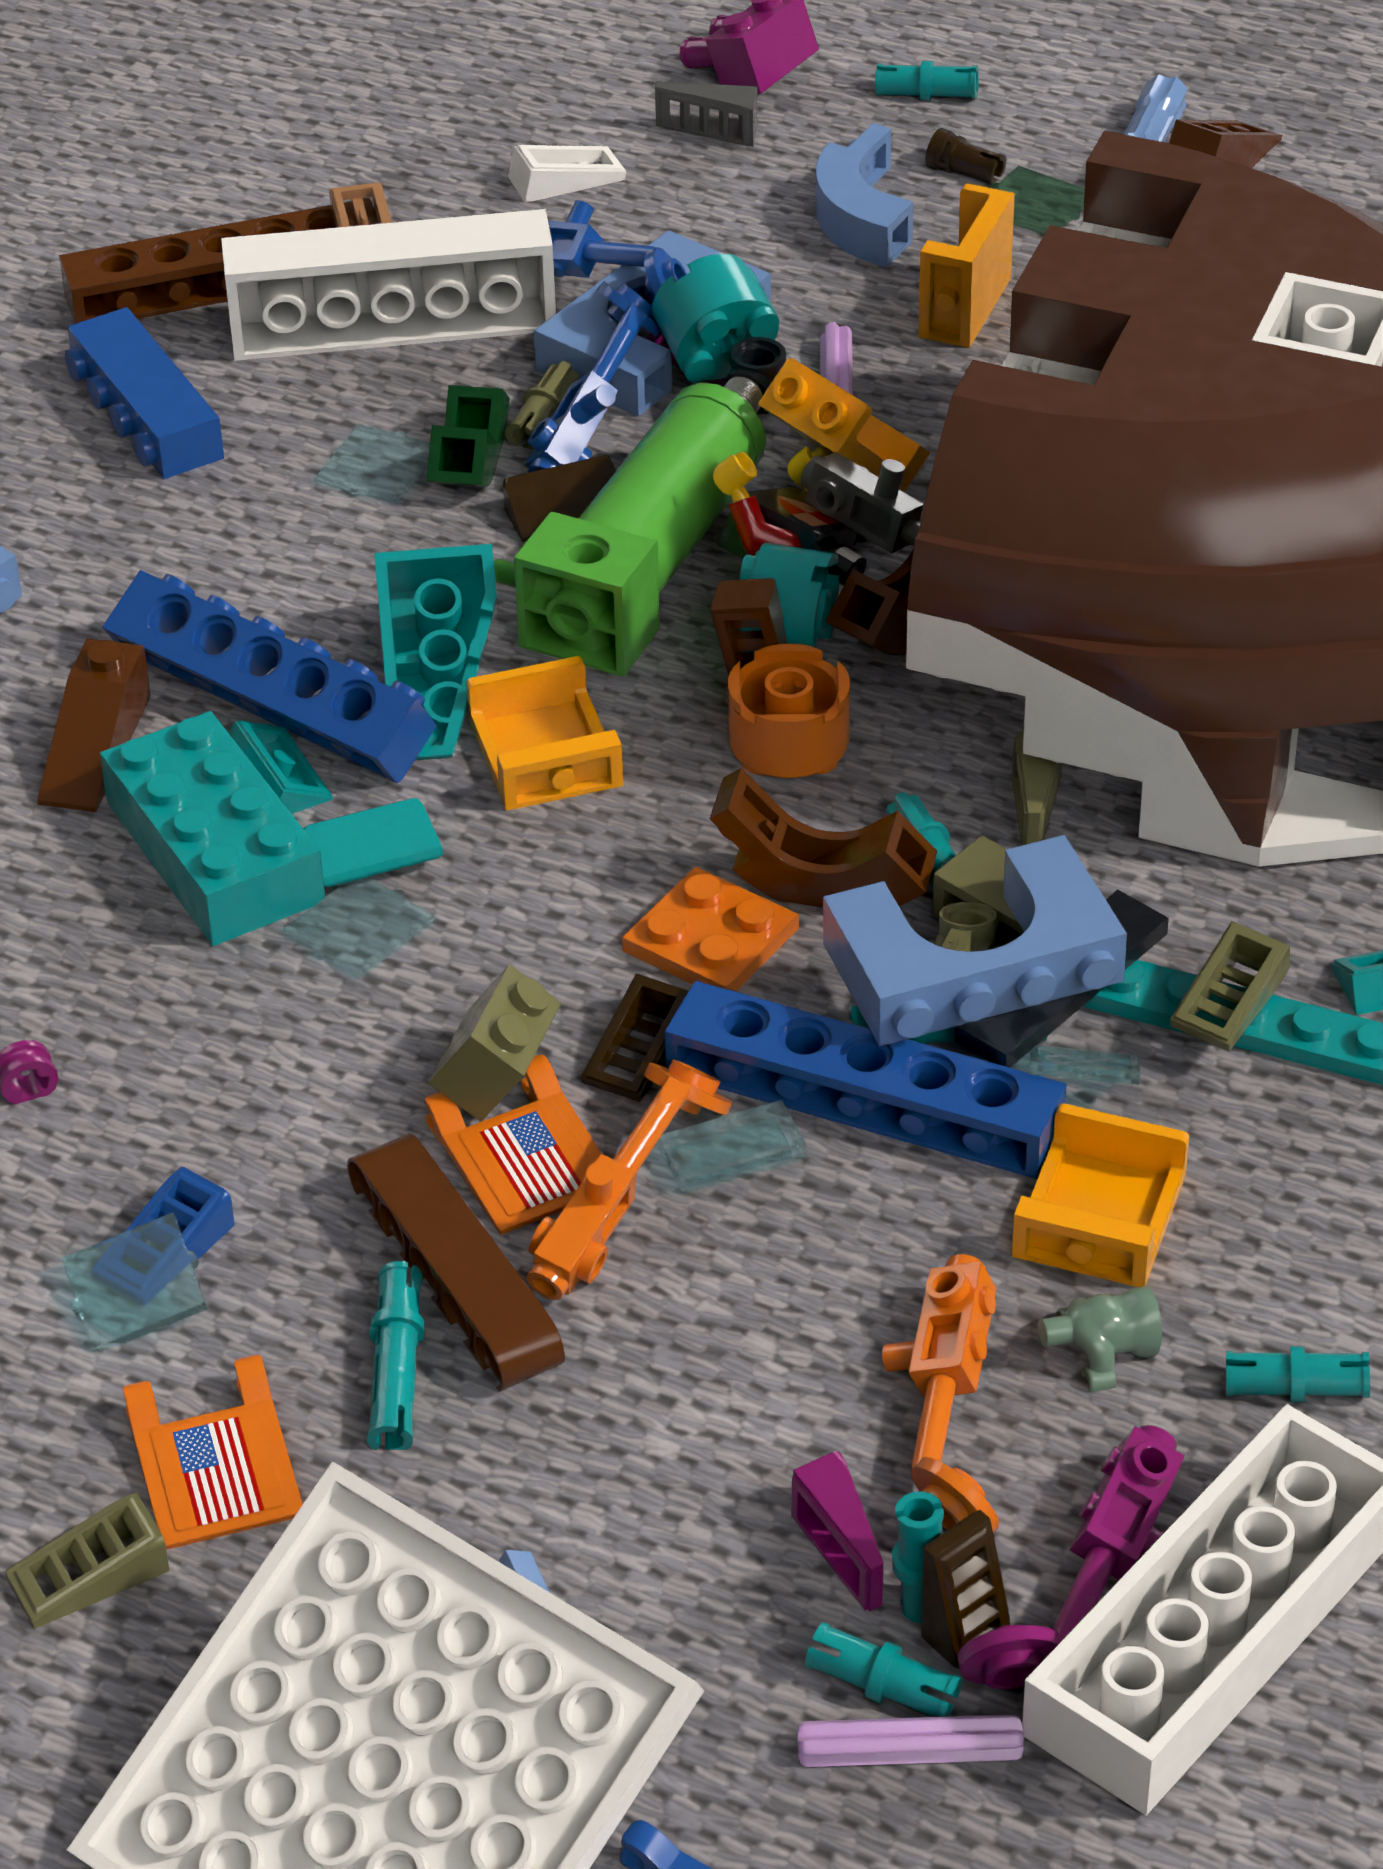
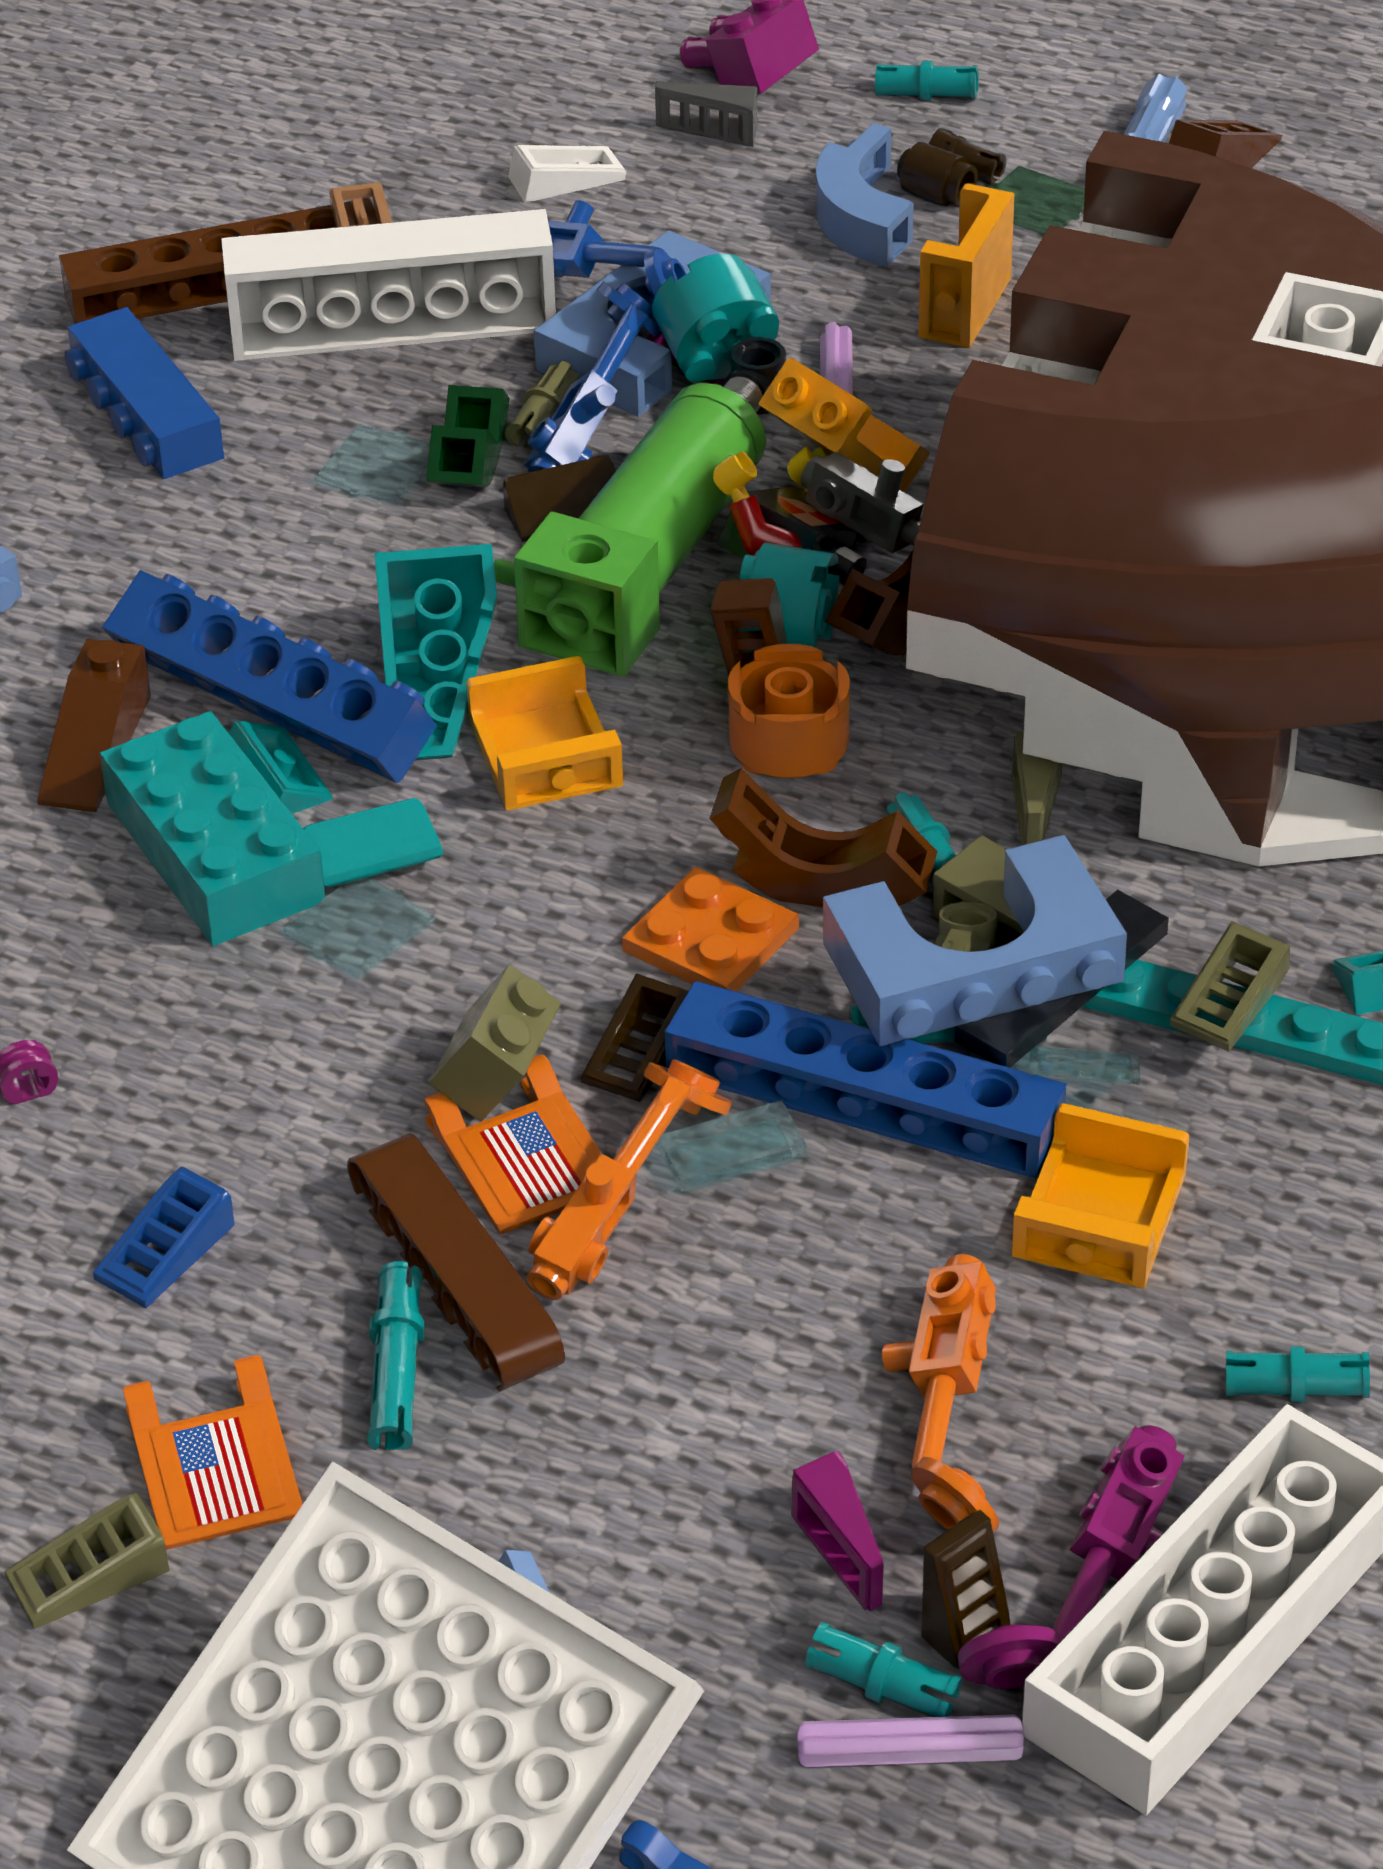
clear light blue piece [61,1212,208,1352] -> none
teal pin [892,1491,944,1624] -> none
sand green piece [1038,1286,1162,1393] -> none
none -> dark brown brick [897,142,978,206]

